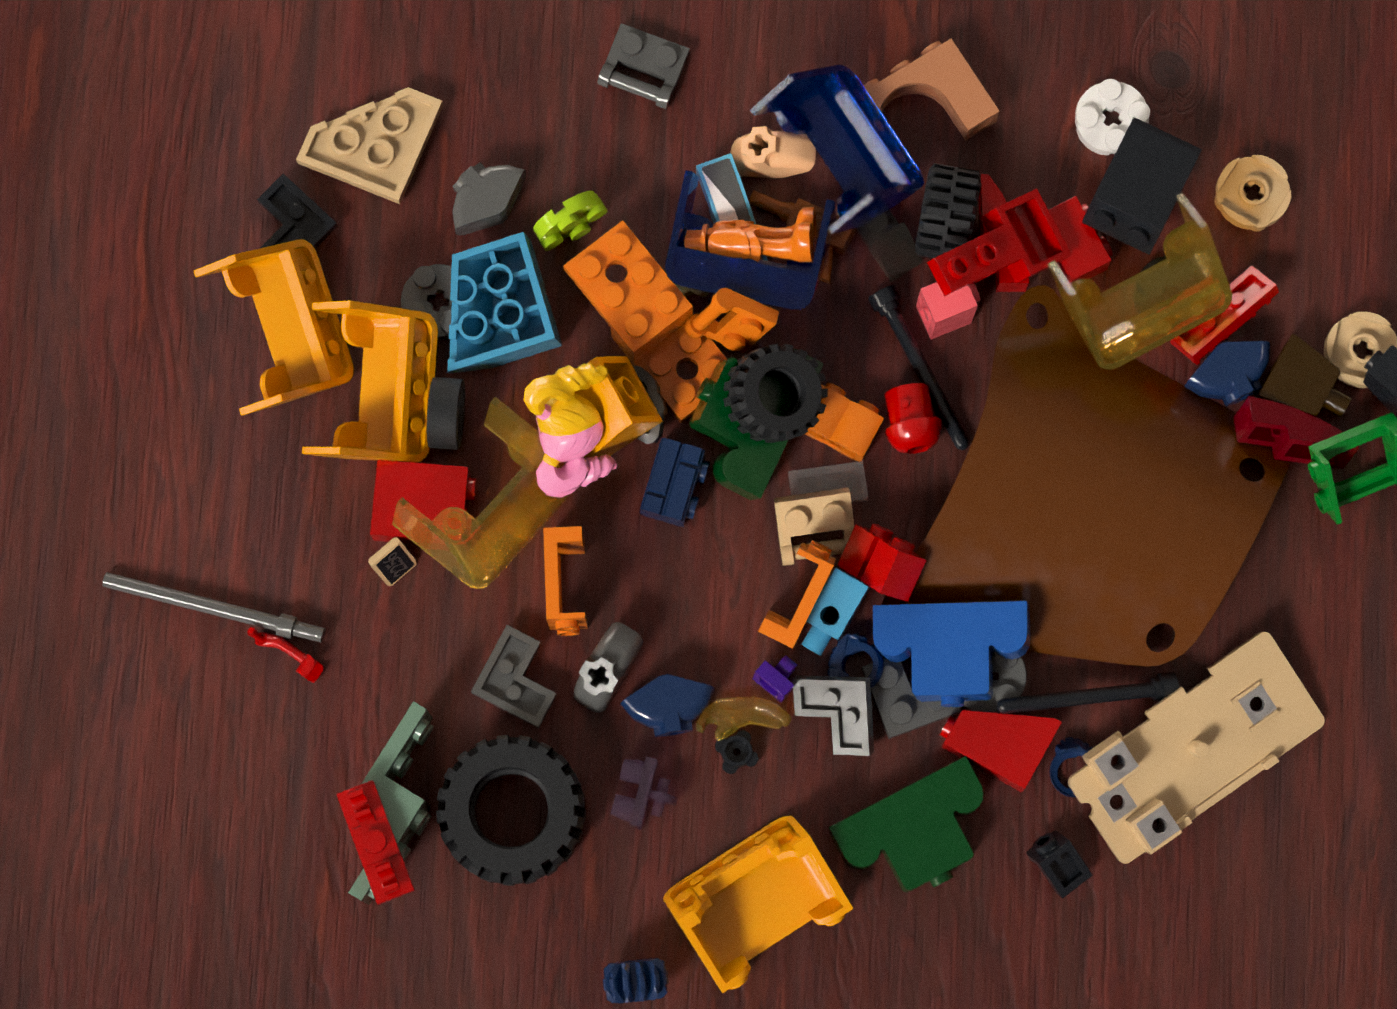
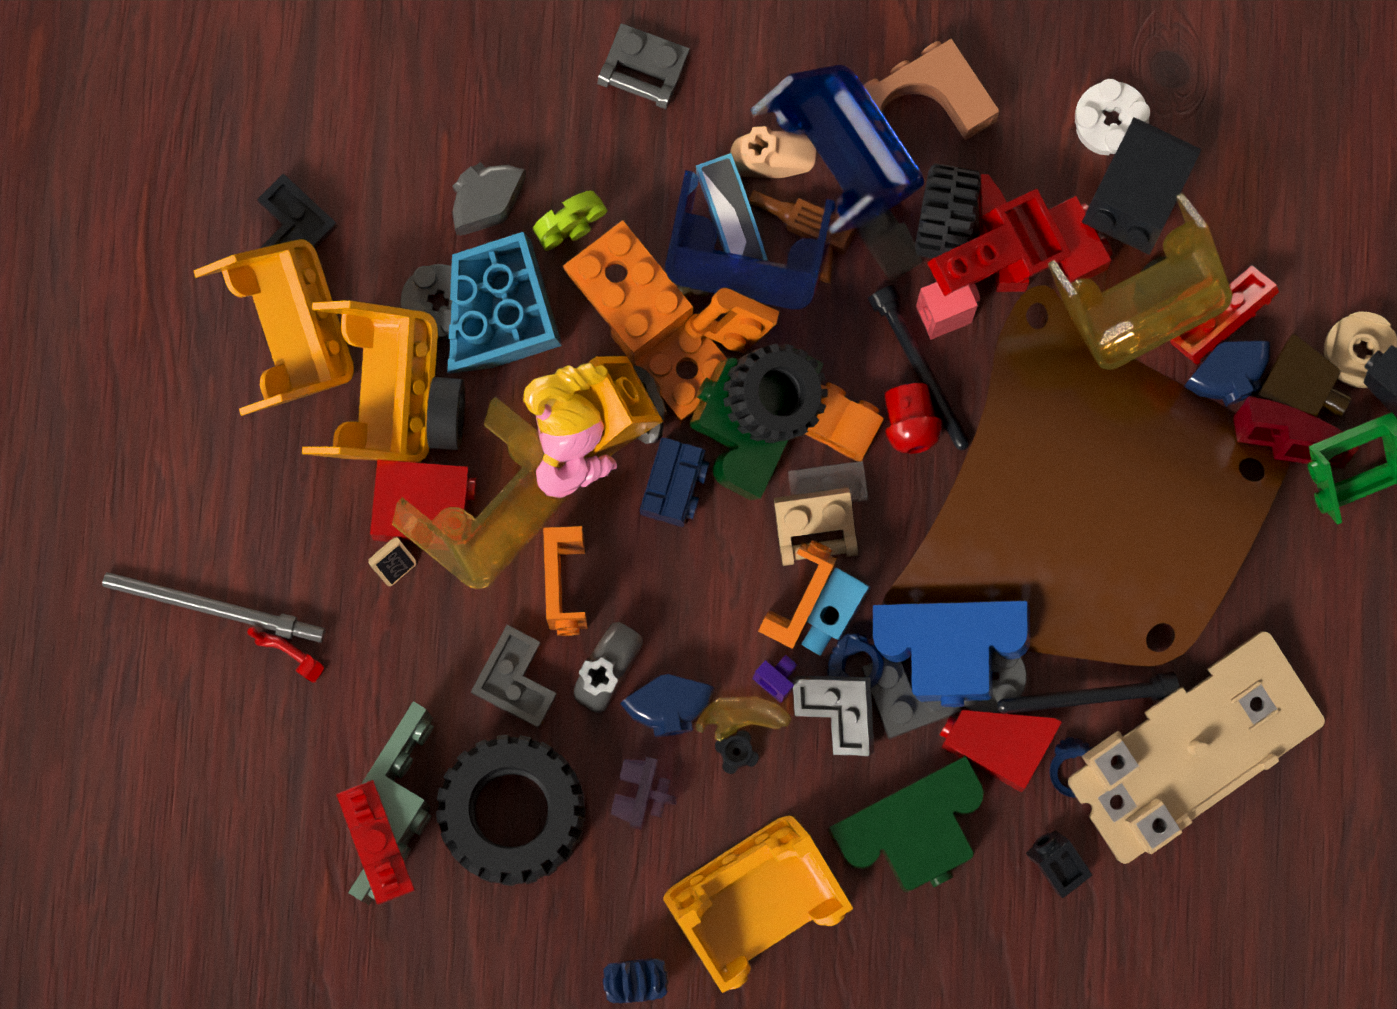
tan plate [296,87,443,204] -> none
orange piece [684,207,817,263] -> none
red piece [837,523,926,602] -> none
tan plate [1215,155,1291,231] -> none

